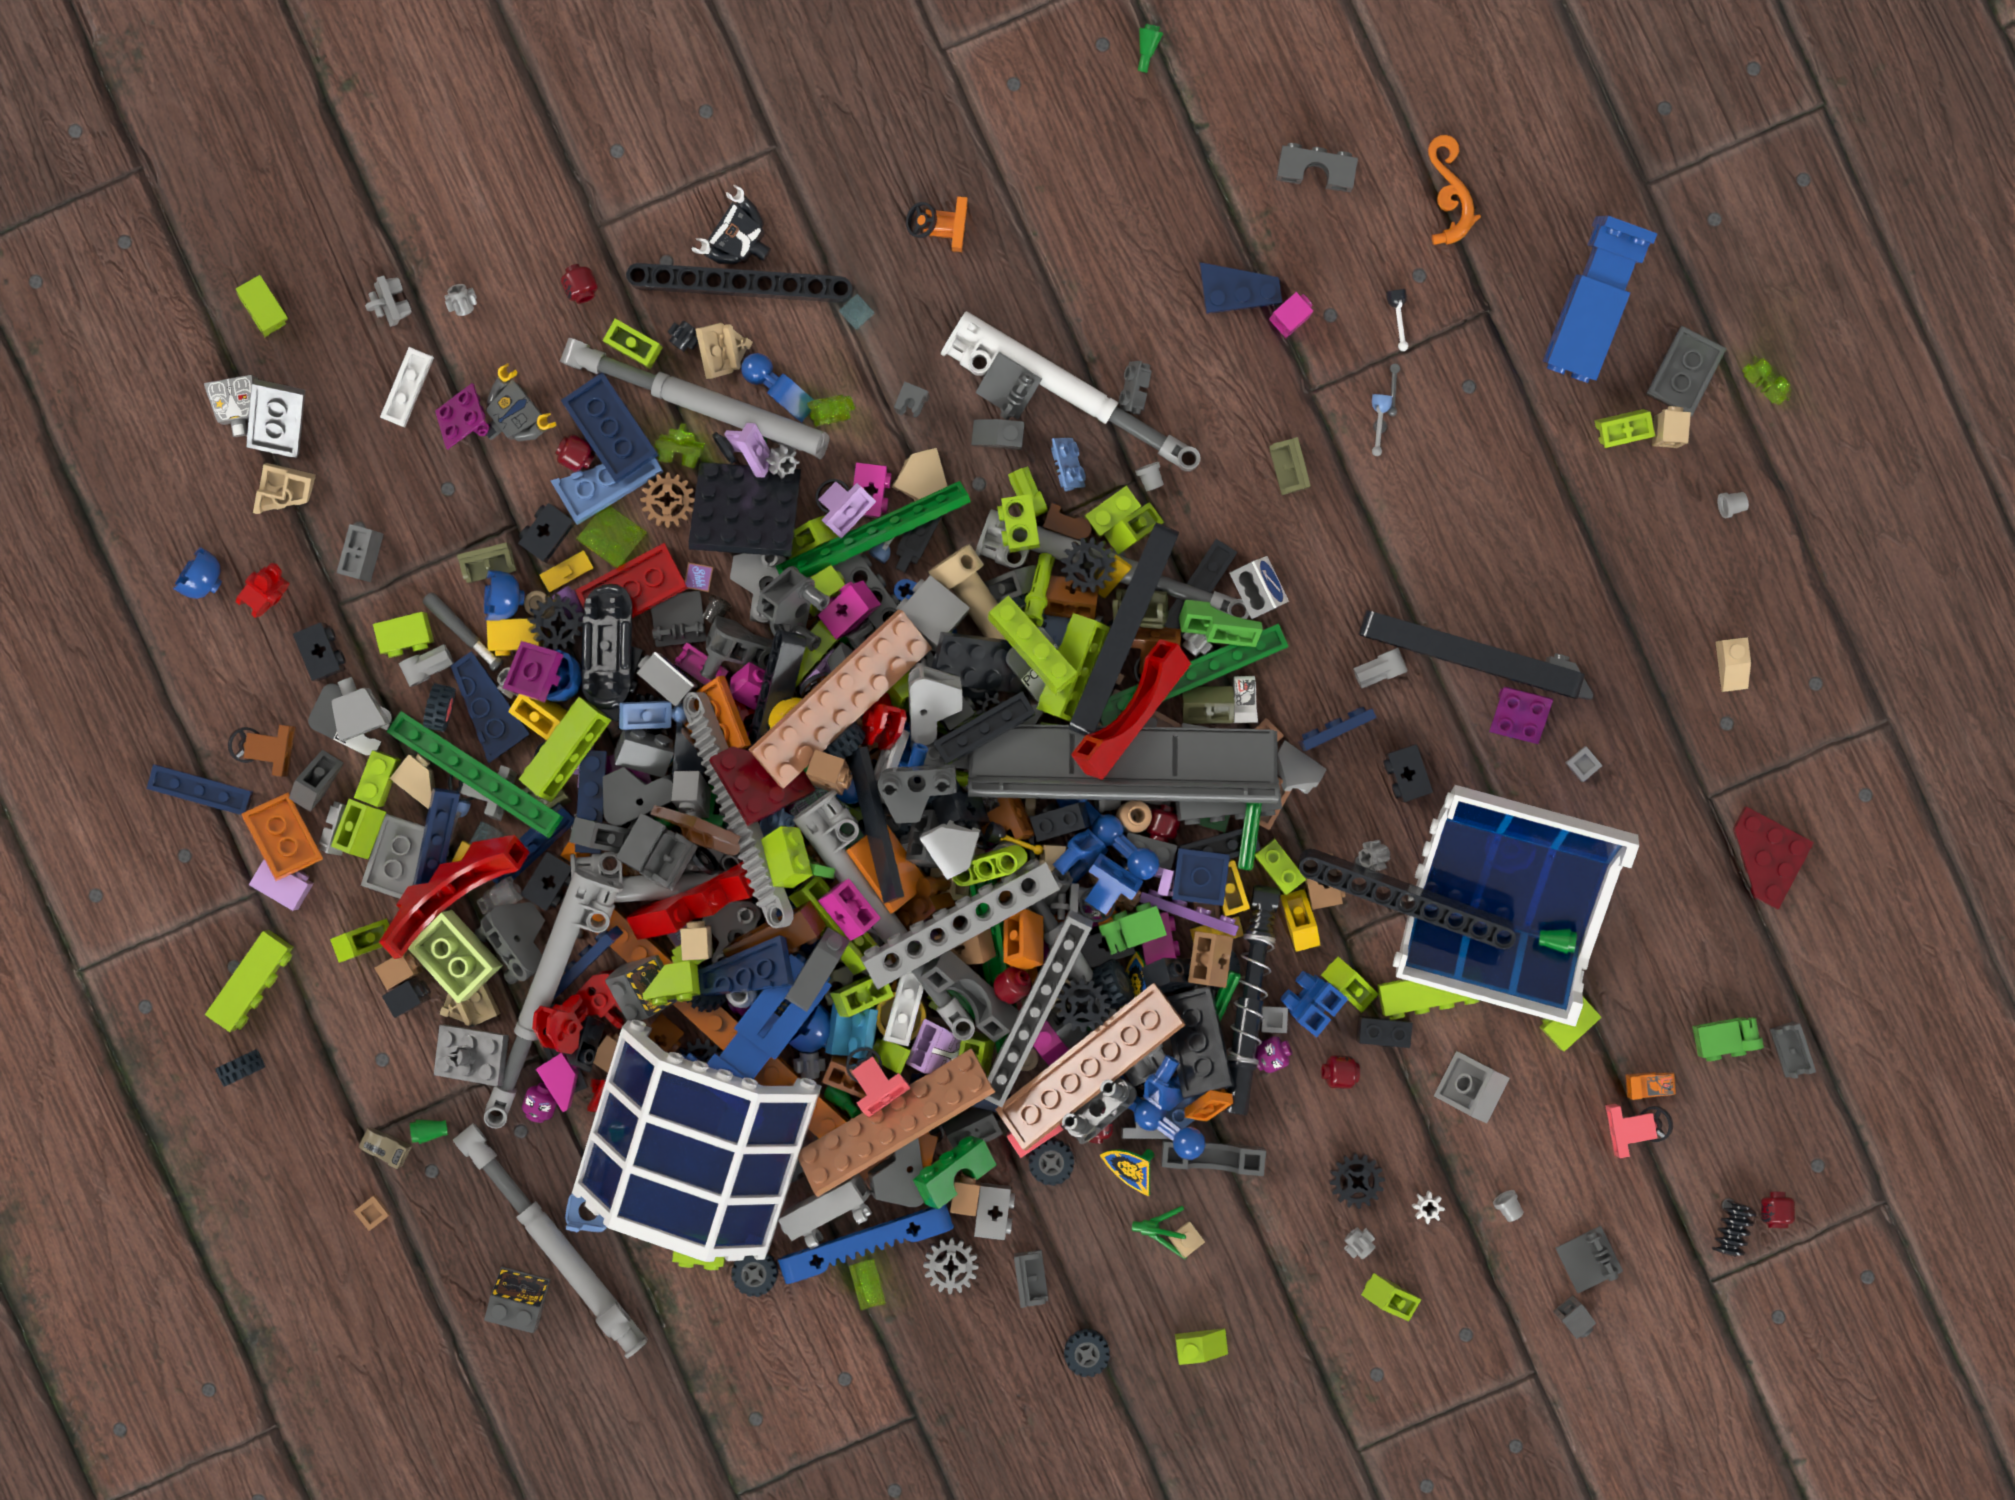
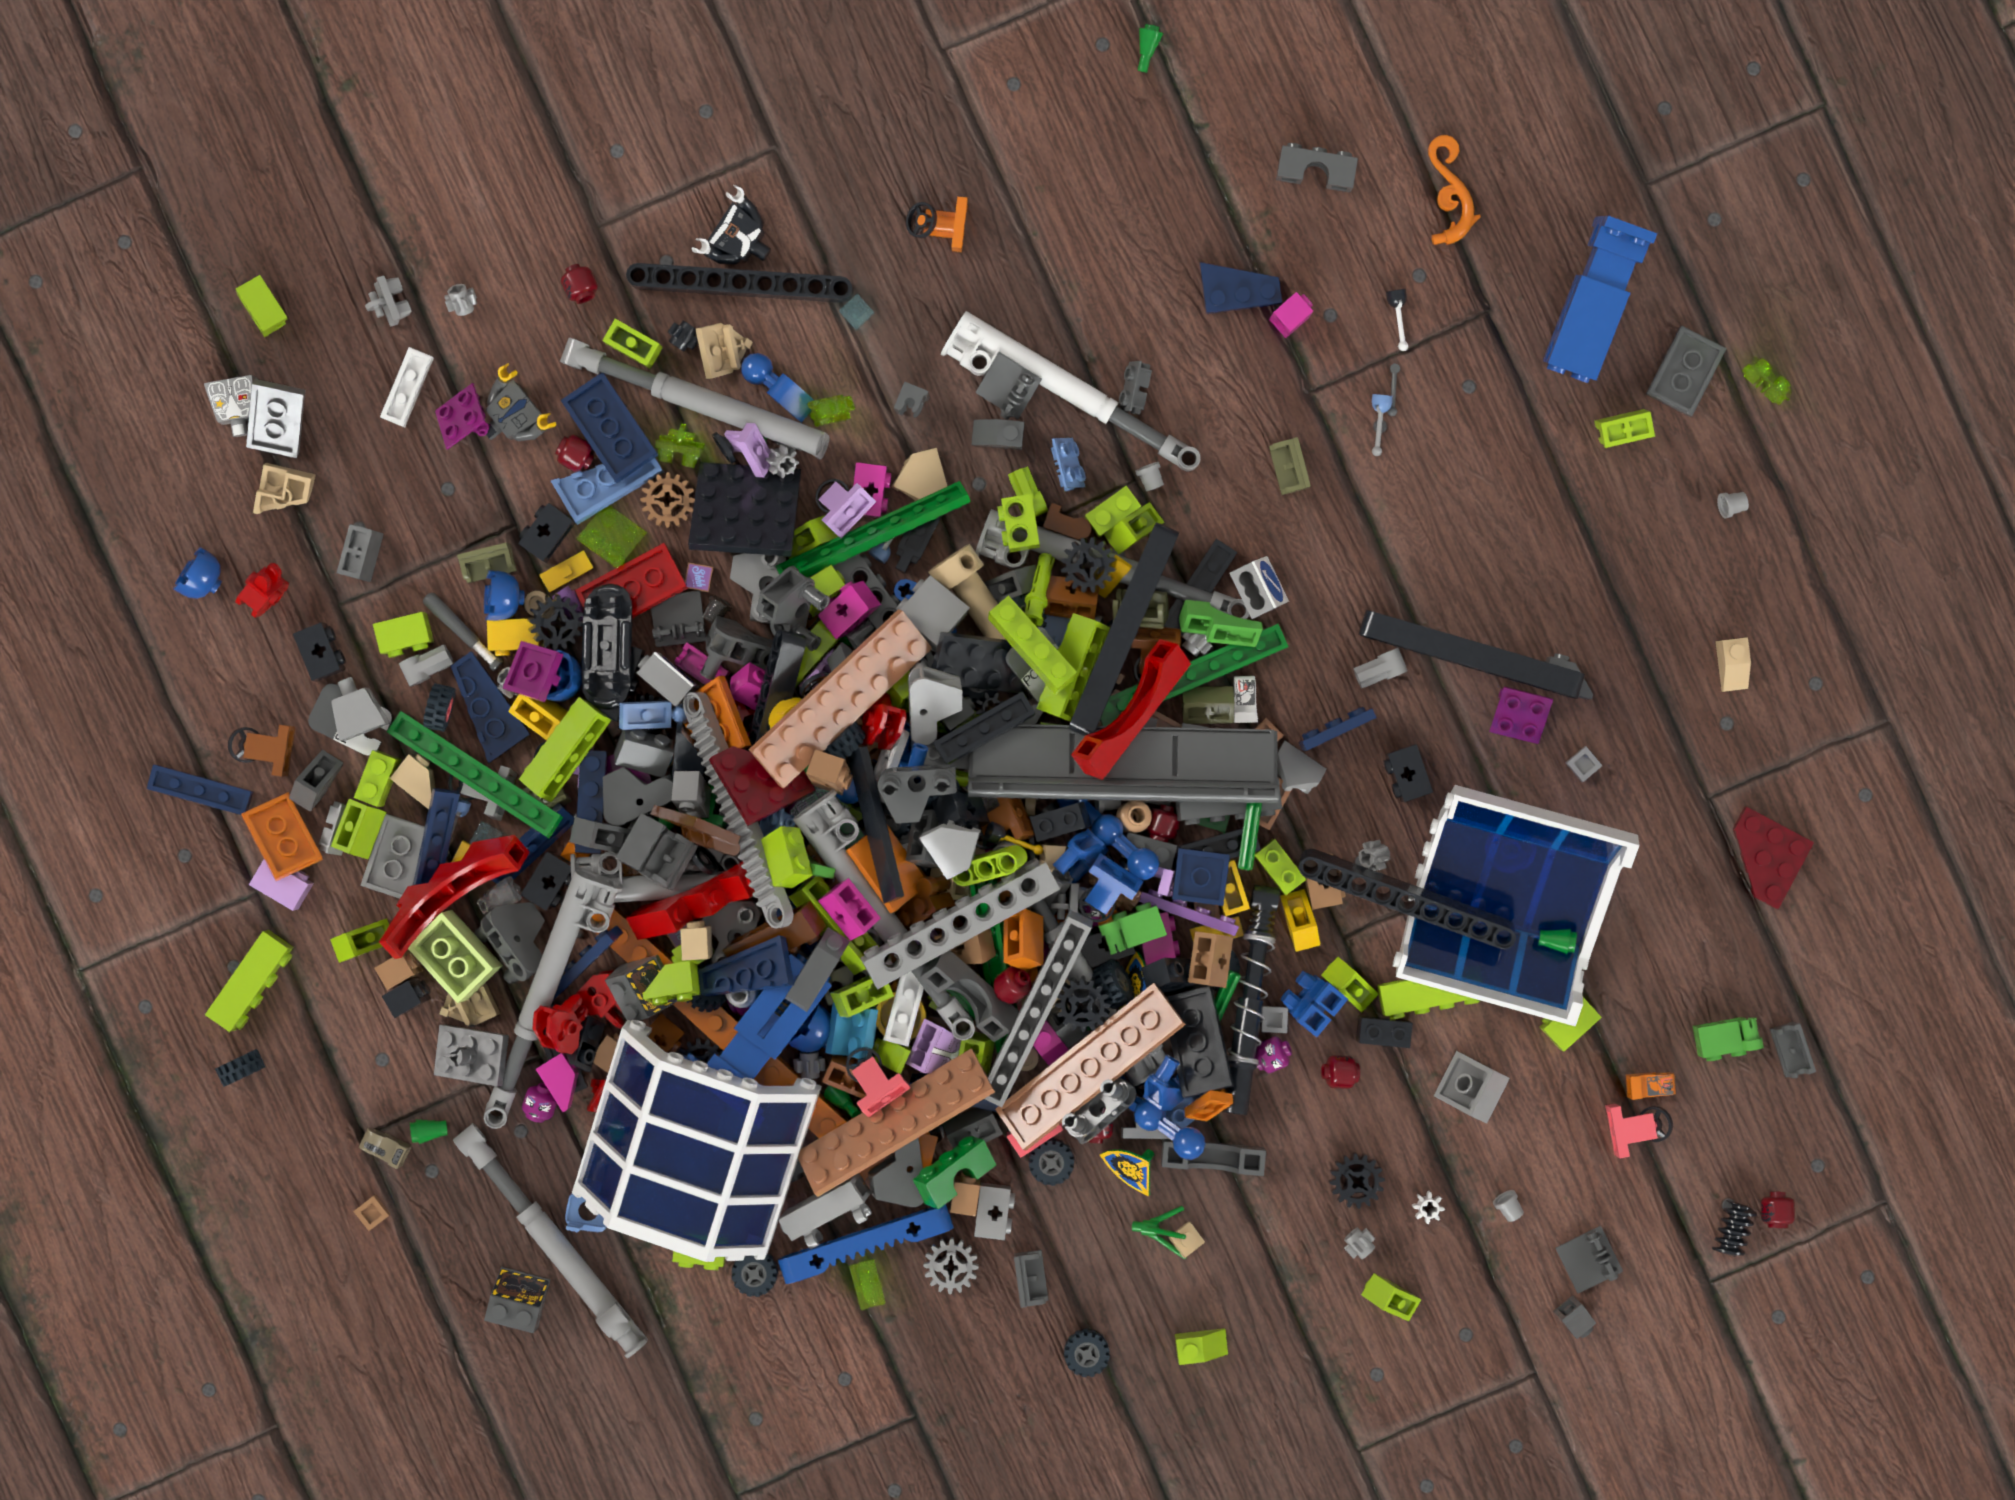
tan brick [1652,406,1691,448] -> none

